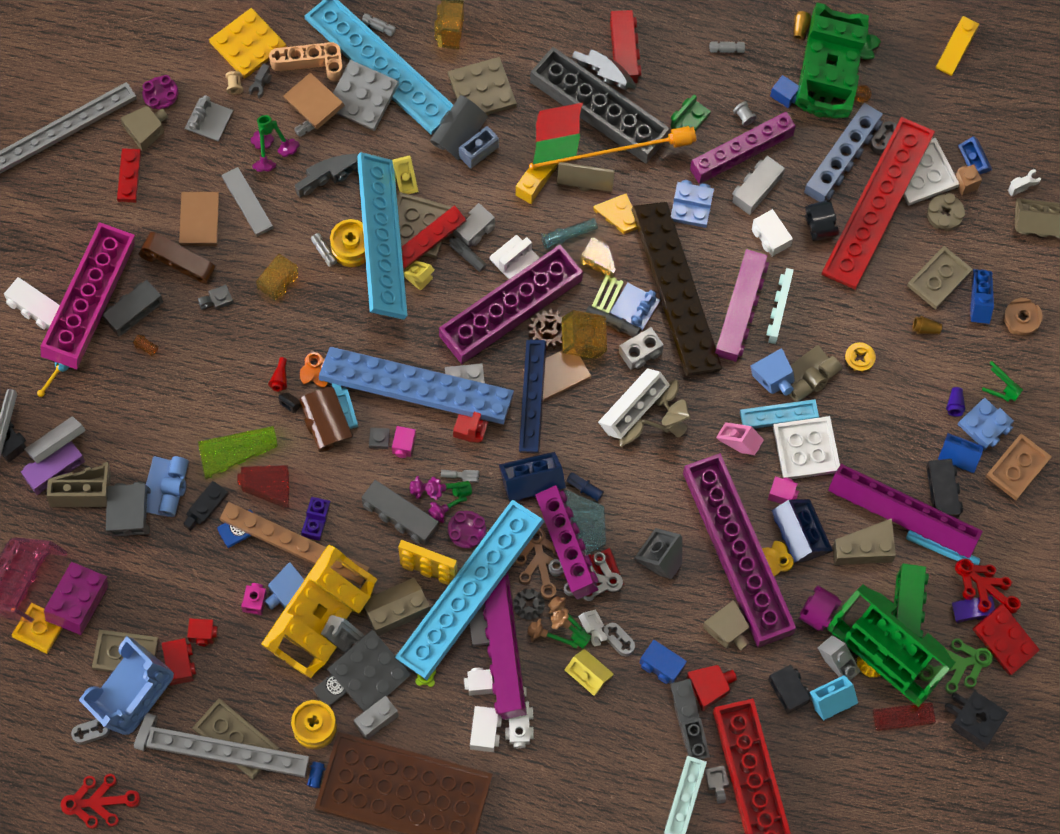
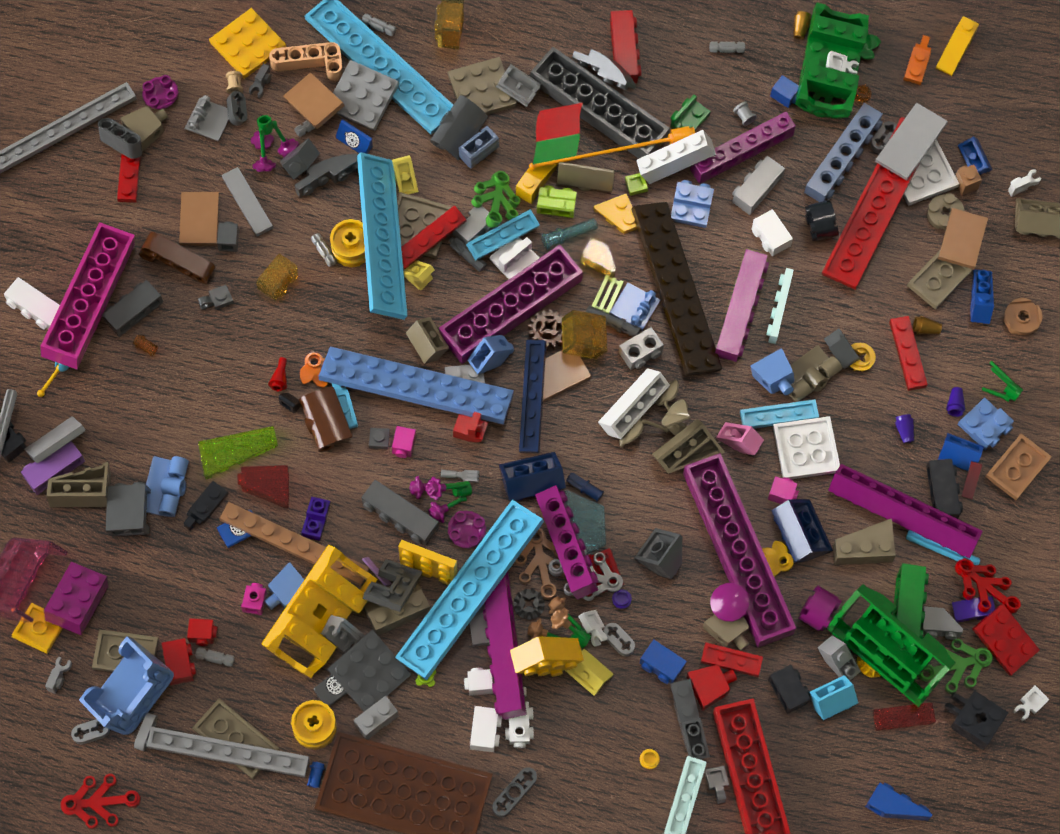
none -> light grey plate [45,657,72,694]
none -> dark grey beam [98,118,142,159]
none -> light grey axle [195,647,235,667]
none -> dark grey brick [217,221,239,252]
none -> dark grey beam [227,91,247,126]
none -> dark grey slope [280,138,320,180]
none -> blue slope [336,120,373,154]
none -> lavender window [362,557,392,586]
none -> dark grey plate [363,559,422,612]
none -> dark tan brick [406,317,449,364]
none -> medium azure plate [466,209,540,261]
none -> medium blue torso [467,335,514,374]
none -> bright green plant [471,171,521,228]
none -> dark grey beam [492,767,537,818]
none -> light grey hinge [496,64,541,107]
none -> yellow brick [510,636,584,677]
none -> lime brick [537,185,577,218]
none -> dark purple plate [612,589,632,609]
none -> lime plate [625,173,648,196]
none -> white brick [637,130,716,184]
none -> yellow plate [640,749,660,769]
none -> dark tan wedge [652,419,725,474]
none -> red plate [700,642,763,677]
none -> magenta dish [710,583,749,622]
none -> dark grey slope [824,328,860,370]
none -> white plate [826,51,859,75]
none -> blue slope [865,782,933,821]
none -> light grey tile [876,103,948,181]
none -> red plate [890,316,928,391]
none -> dark purple cone [895,414,914,443]
none -> orange hinge [903,35,931,85]
none -> light grey slope [920,606,963,640]
none -> medium nougat tile [938,208,988,269]
none -> dark red window [961,461,982,500]
none -> white plate [1013,686,1049,721]

